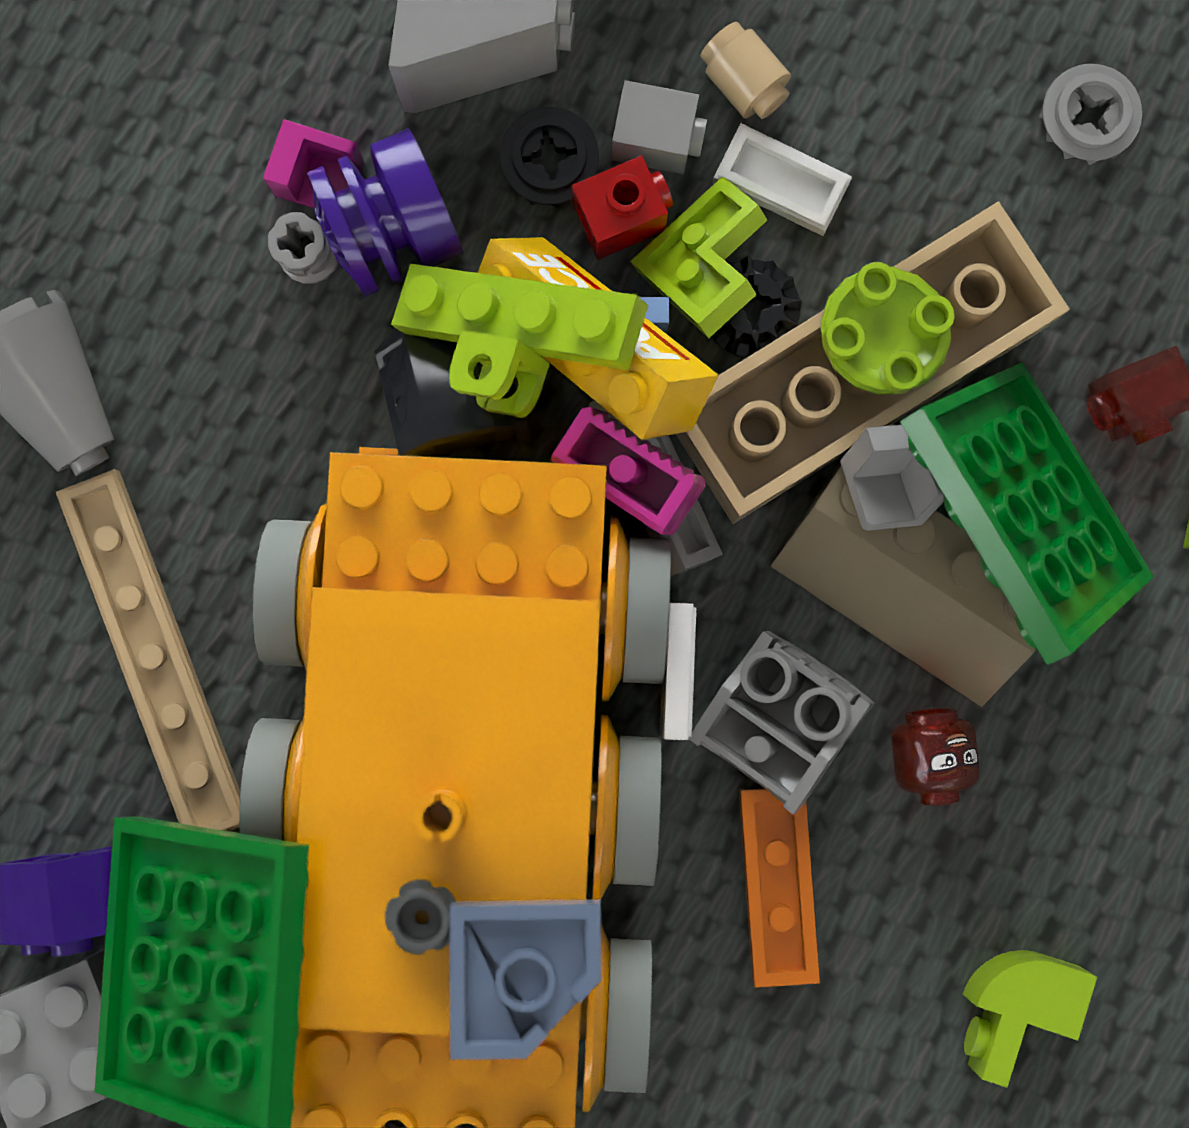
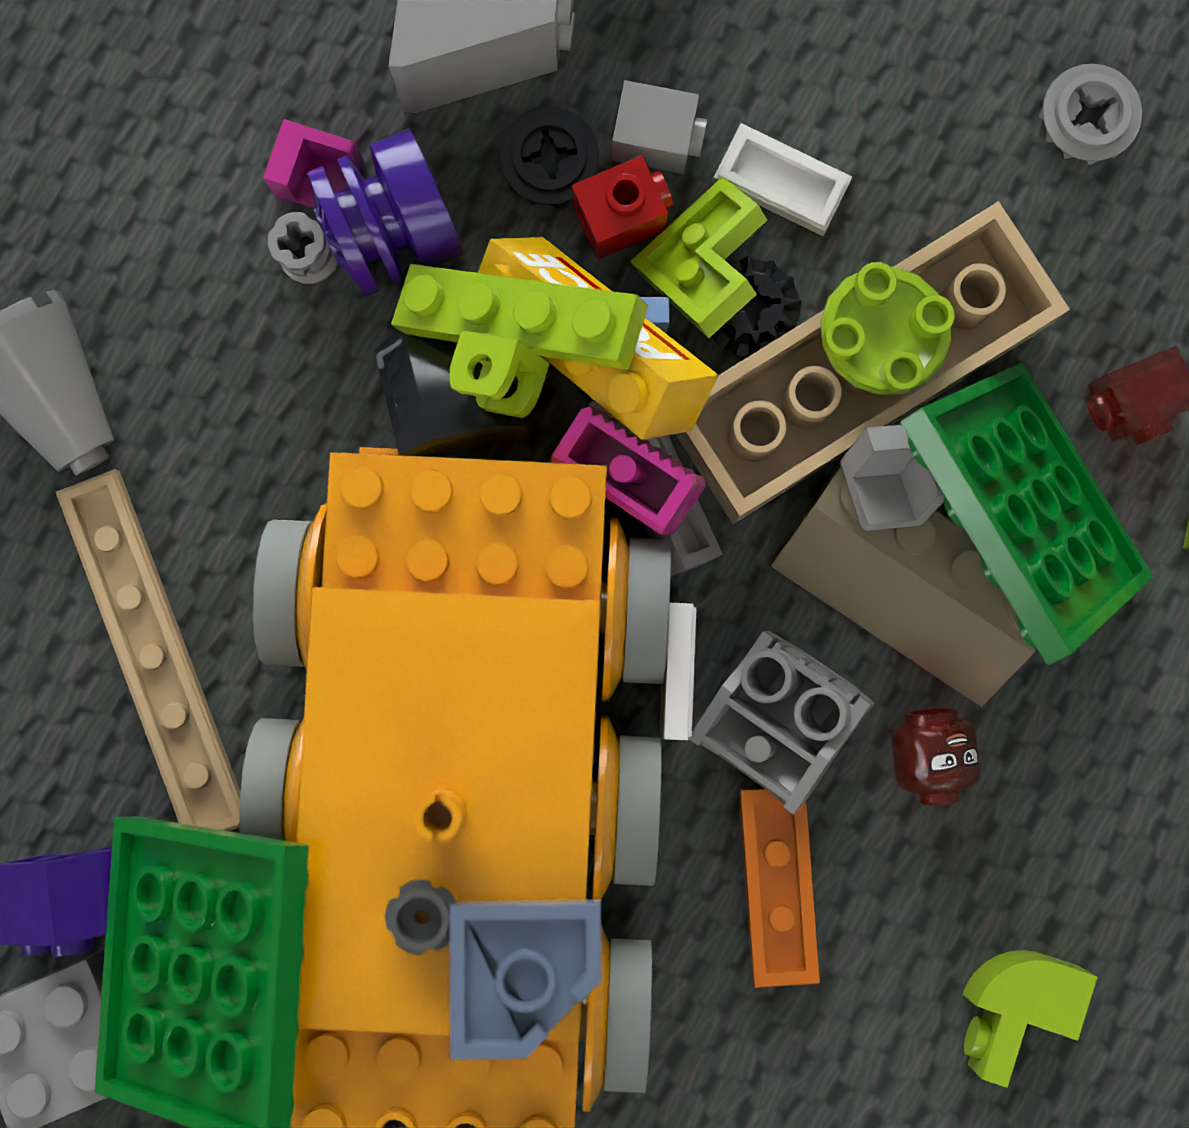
tan brick [700,22,791,119] -> none

